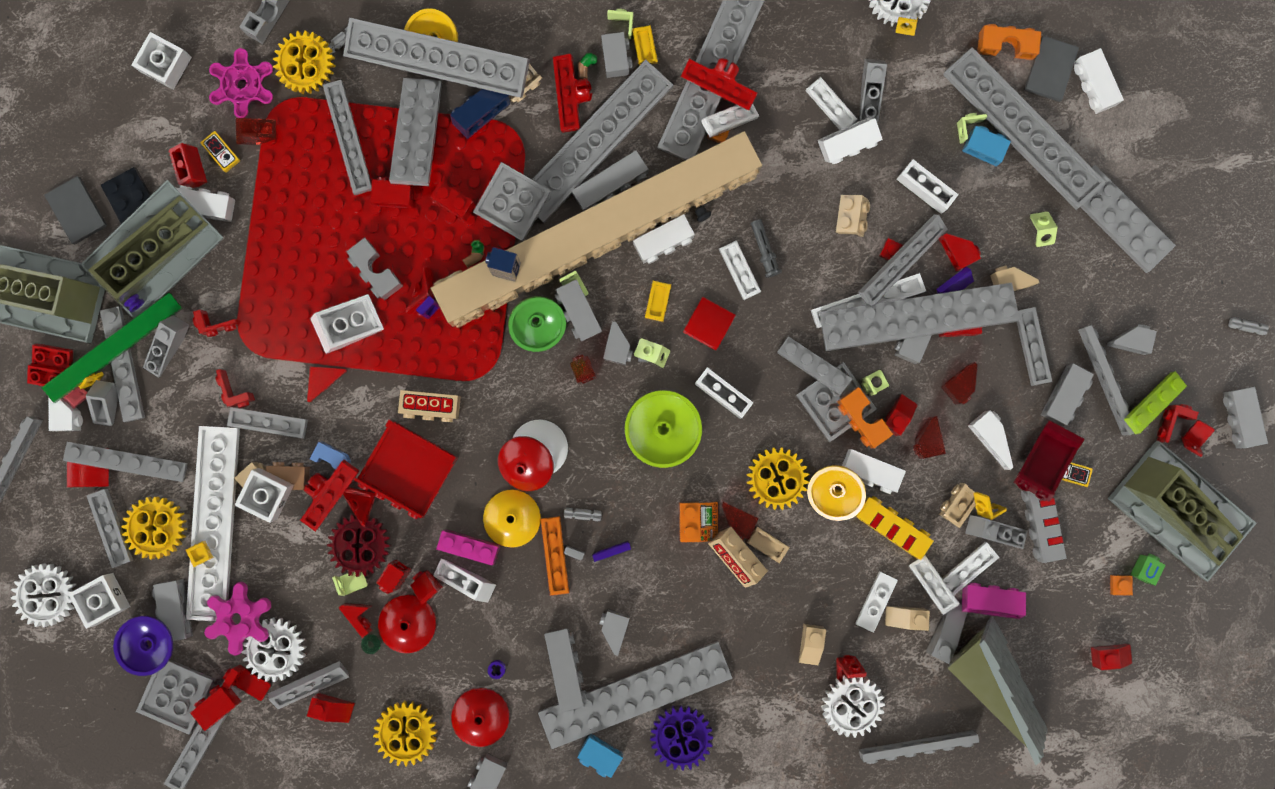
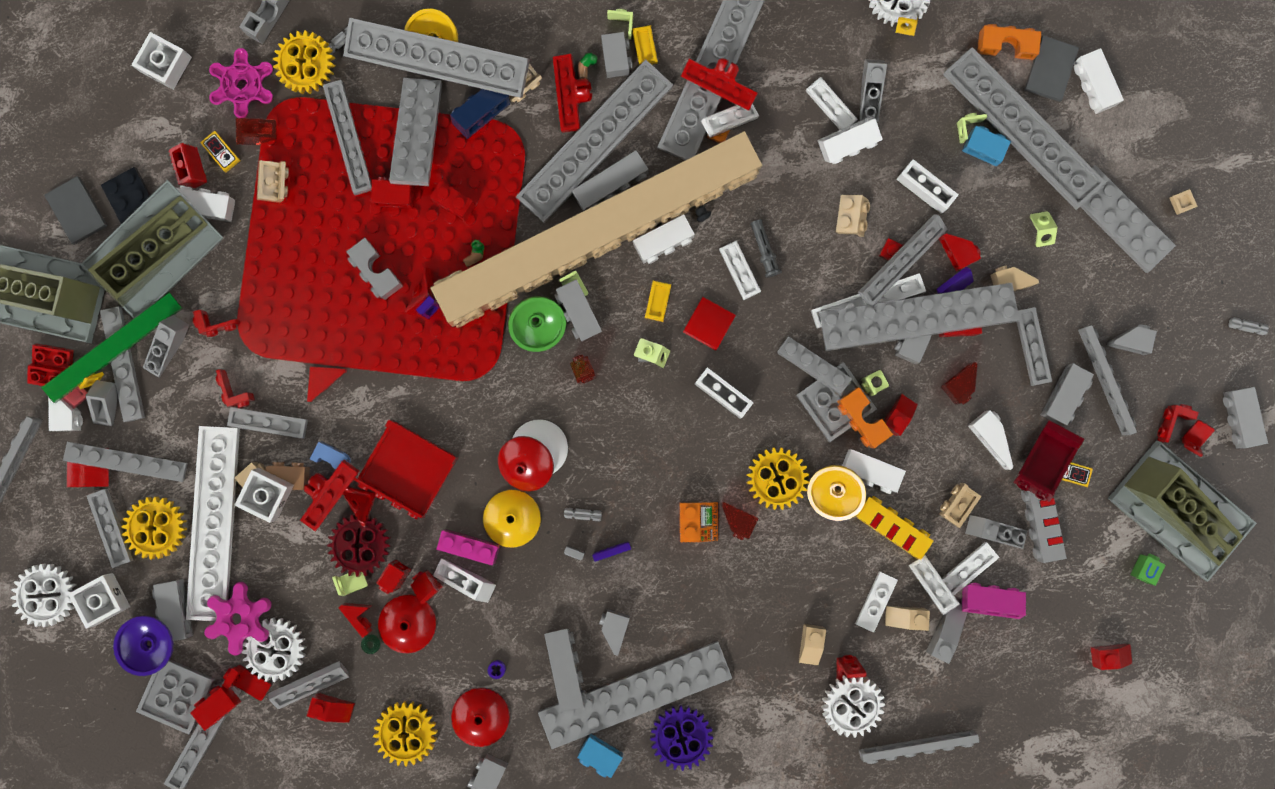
dark purple bush [124,294,144,312] -> none
yellow tile [186,541,213,567] -> none
white slope [310,294,384,354] -> none
brick [398,390,461,423] -> none
light grey plate [473,162,552,241] -> none
dark blue brick [485,247,521,282] -> none
orange tile [541,516,569,596] -> none
light grey slope [603,321,633,366] -> none
lime dish [625,391,702,468] -> none
tan brick [708,527,768,588] -> none
tan tile [747,526,790,564] -> none
clear red slope [913,416,946,459] -> none
piece [948,616,1047,766] -> none
yellow bracket [973,492,1007,520] -> none
orange plate [1110,575,1133,595] -> none
lime plate [1124,371,1187,434] -> none
none -> tan bracket [257,160,289,202]
none -> tan plate [1170,189,1198,215]

